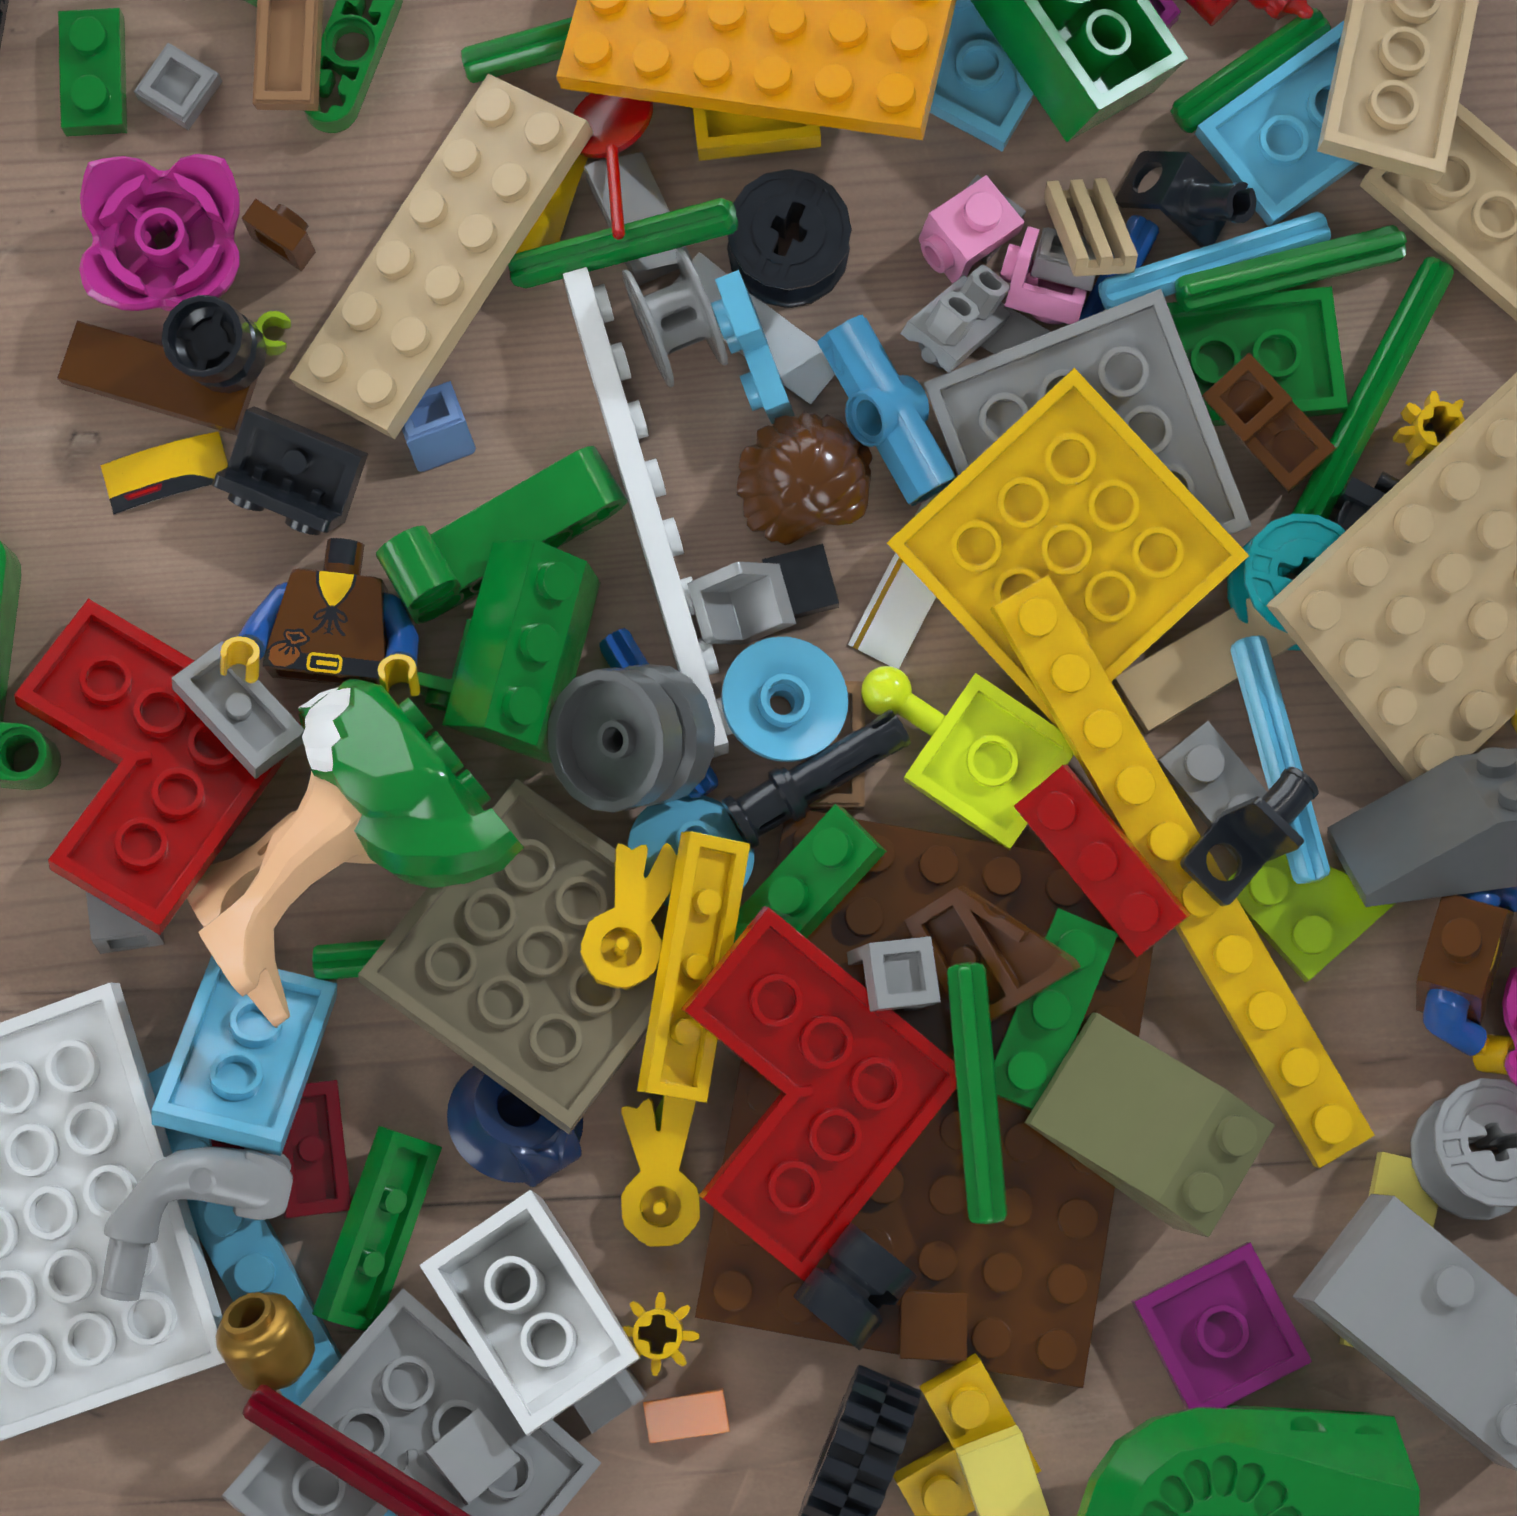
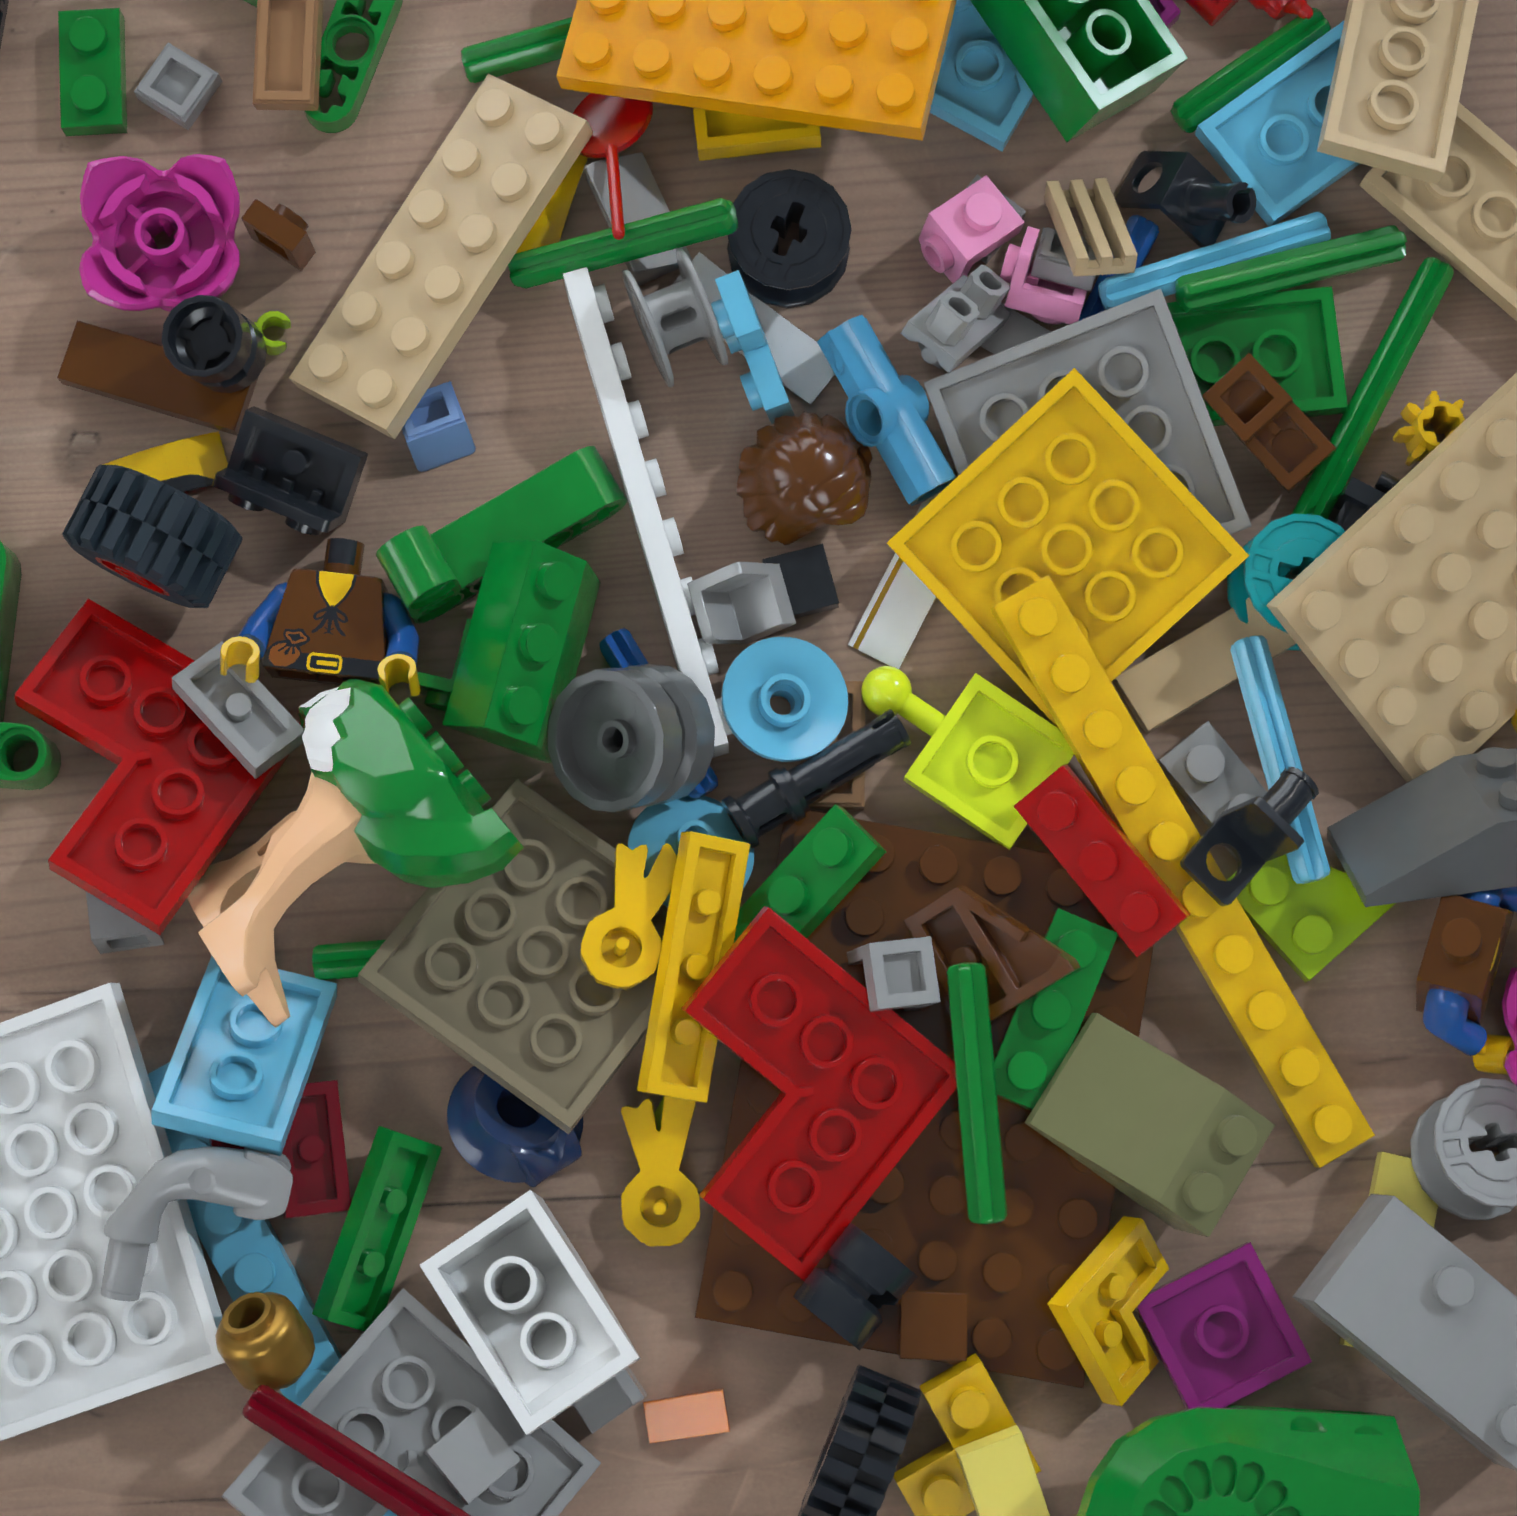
yellow gear [622,1292,700,1376] -> none
none -> black wheel [62,465,243,608]
none -> yellow plate [1047,1216,1169,1407]

